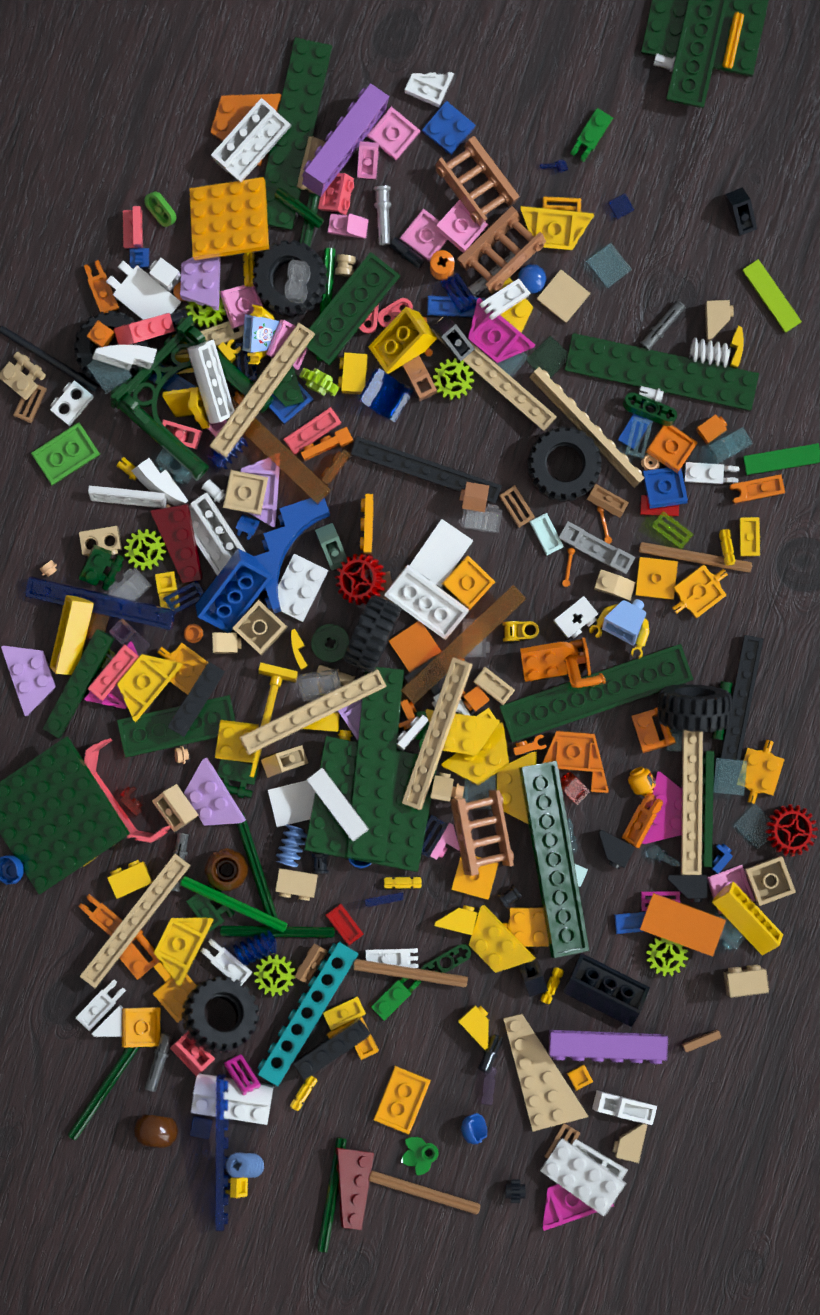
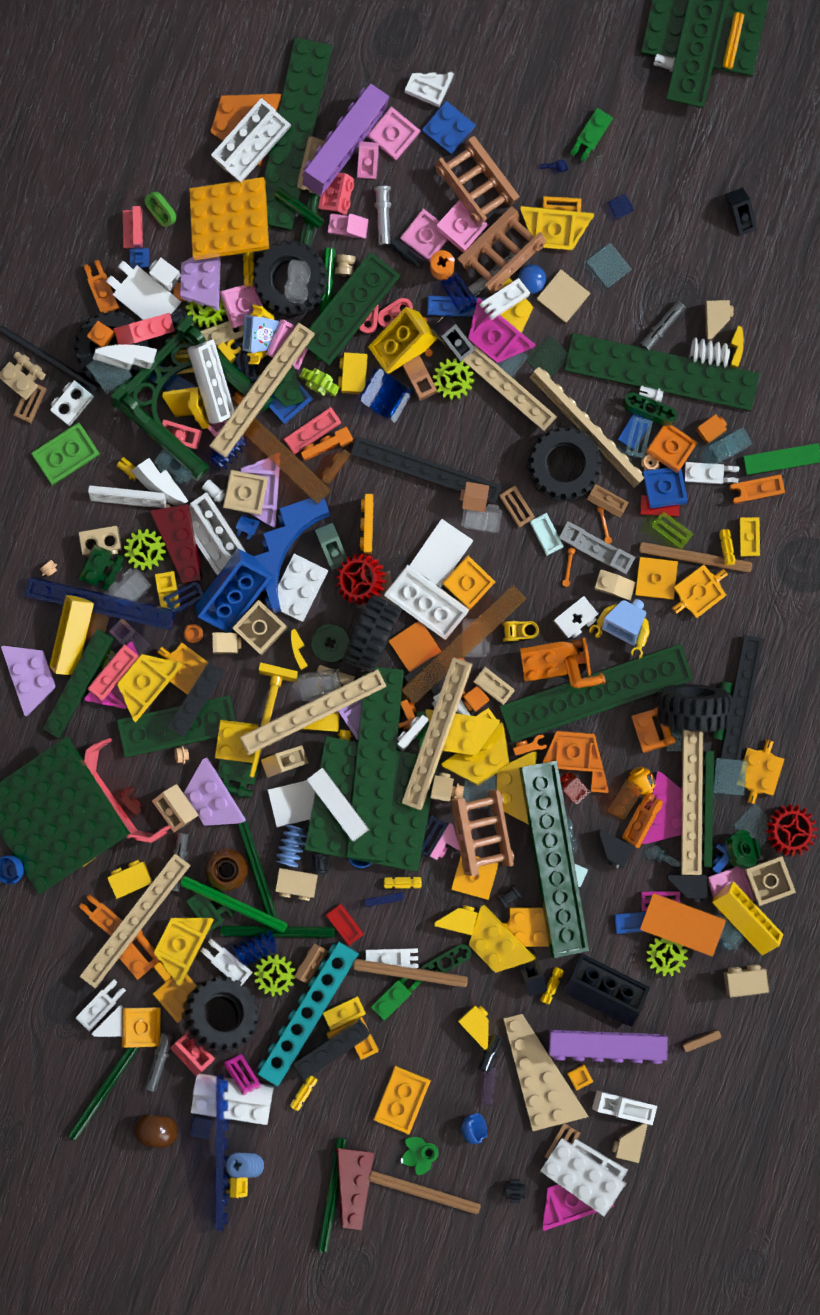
lime tile [742,259,802,333] -> none
none -> clear orange plate [608,779,643,820]
none -> dark green plate [725,830,761,869]

